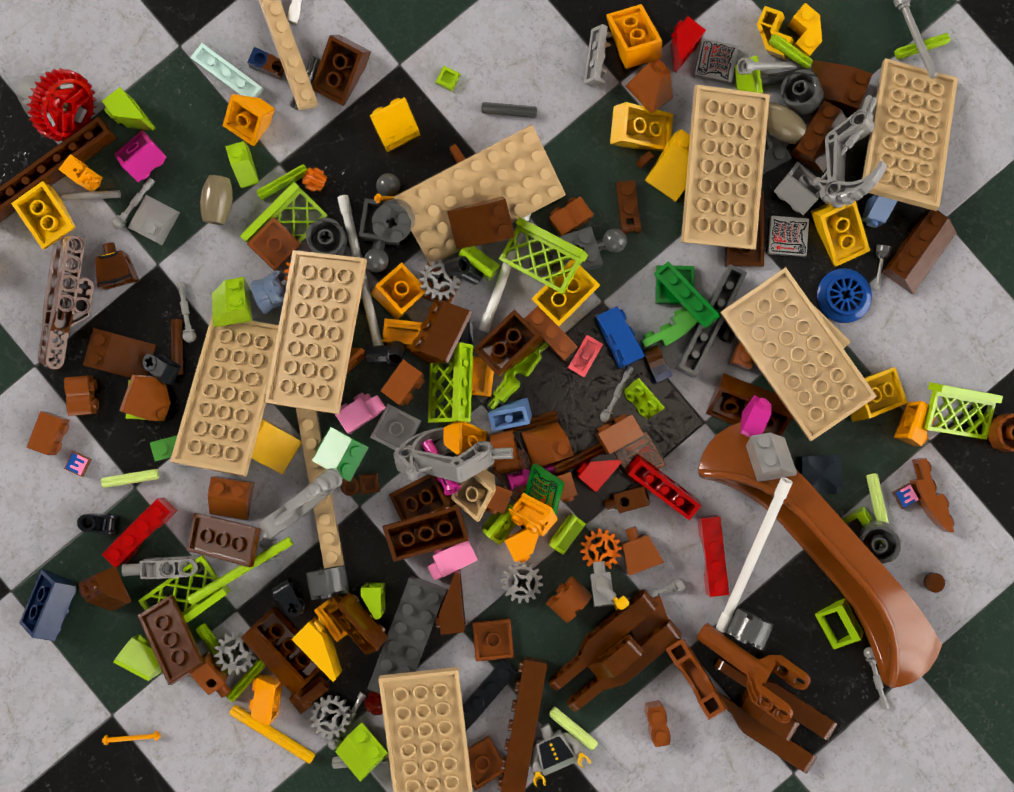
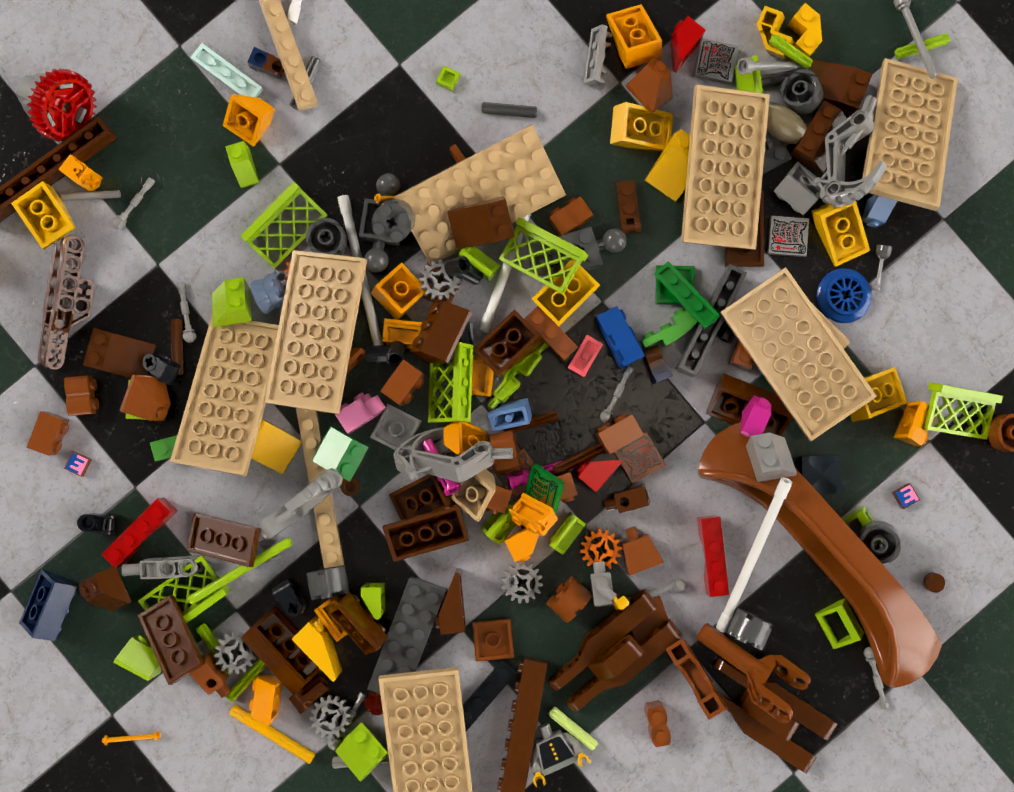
reddish brown torso [95,242,139,290] -> none
yellowish green axle [101,469,159,488] -> none
lime slope [102,87,156,131] -> none
dark pink slope [114,129,167,182] -> none
light grey slope [128,195,180,245] -> none
dark tan piece [200,175,233,225] -> none
dark orange slope [208,476,255,520] -> none
dark orange tile [247,217,302,271] -> none
lime axle [256,164,308,200] -> none
orange gear [302,168,327,192] -> none
reddish brown slope [312,35,372,106] -> none
reddish brown tile [358,473,380,494] -> none
yellow slope [370,97,420,152] -> none
bright pink hinge [427,541,478,580] -> none
dark orange tile [468,735,504,790] -> none
dark orange slope [521,421,574,466] -> none
lime hinge [623,378,665,420] -> none
red brick [626,454,702,521] -> none
reddish brown tile [636,151,655,169] -> none
yellowish green axle [866,473,889,523] -> none
reddish brown slope [882,209,956,294] -> none
dark orange slope [910,458,954,533] -> none

